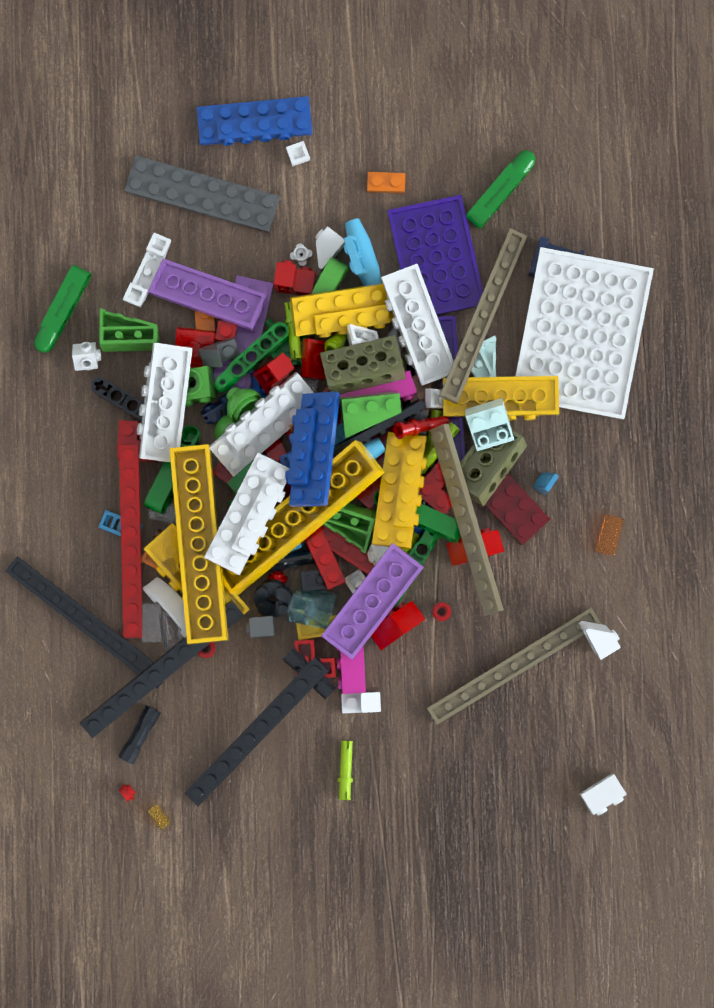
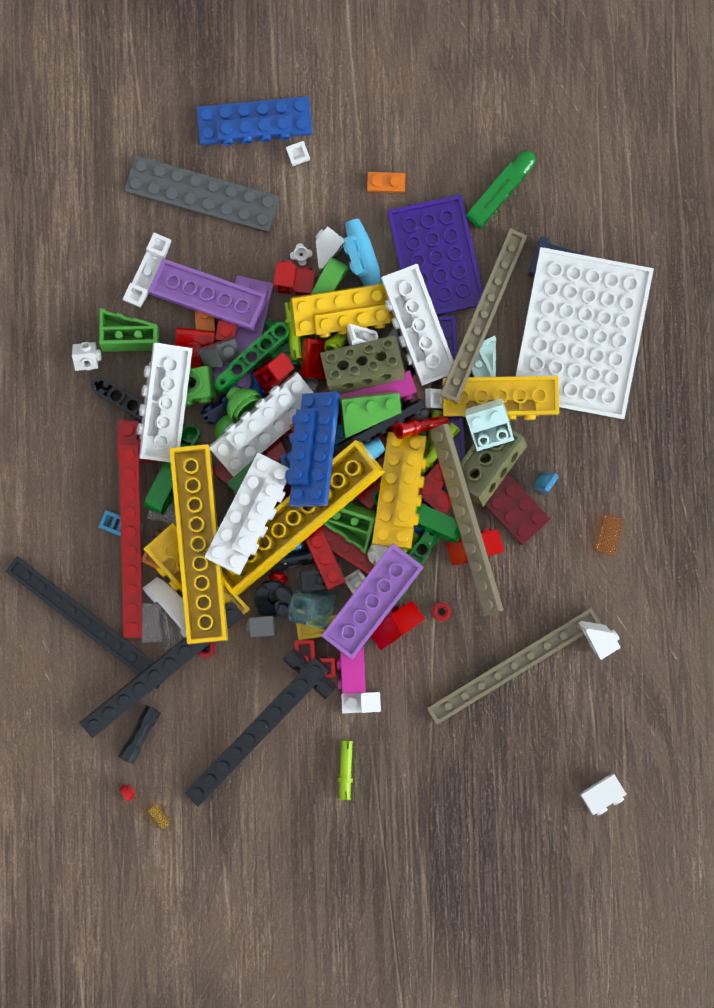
green piece [34,265,91,353] -> none

